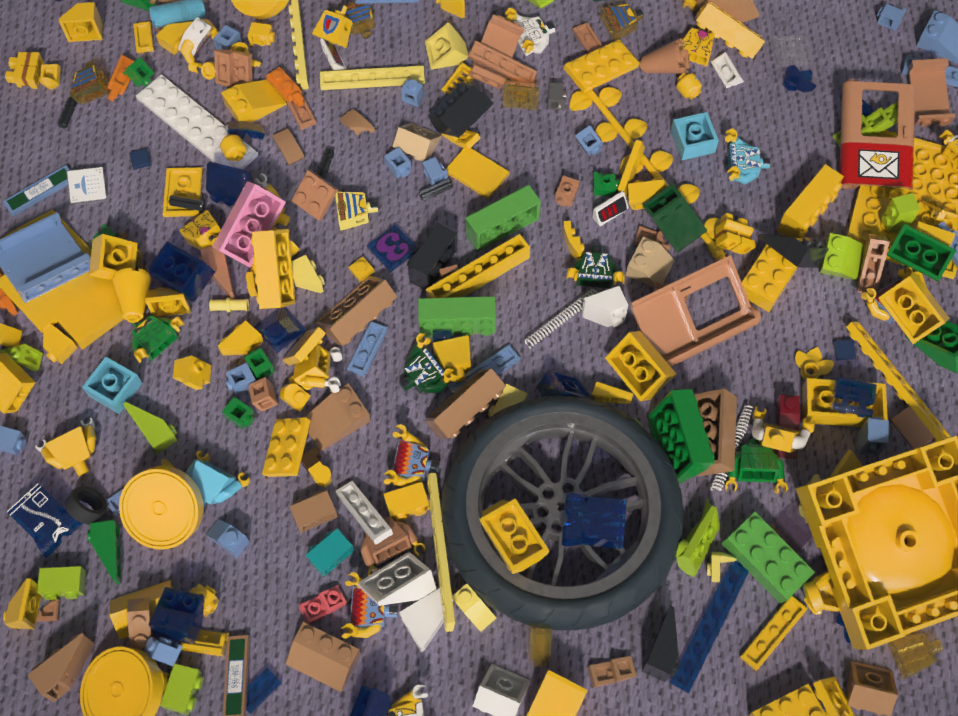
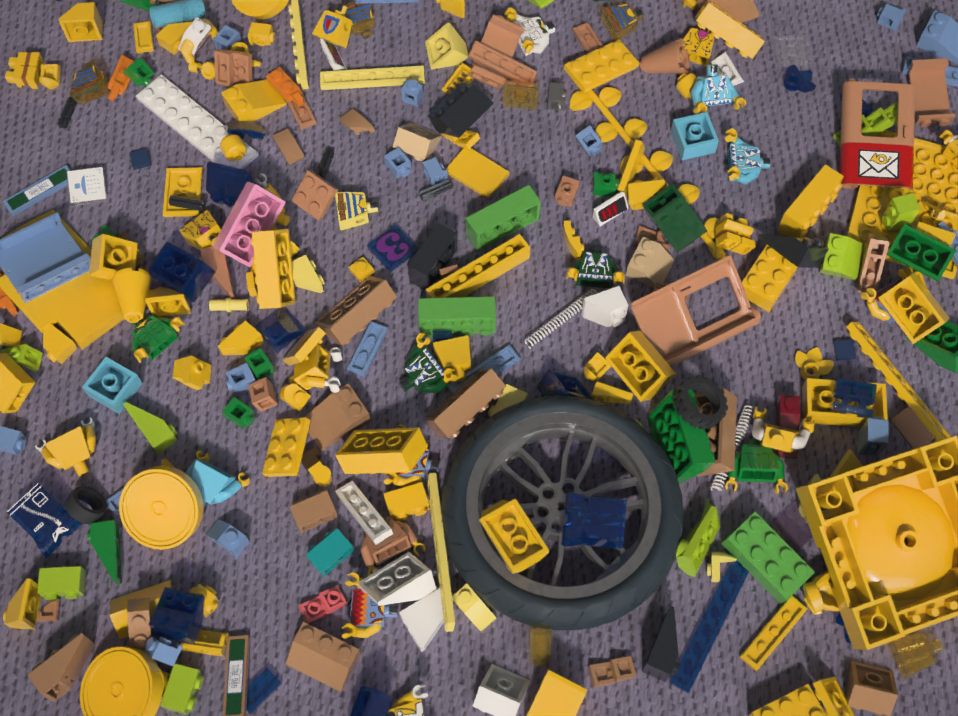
none -> yellow brick [335,427,428,474]
none -> yellow plate [583,352,612,381]
none -> black tyre [673,375,728,430]
none -> torso [690,64,746,114]

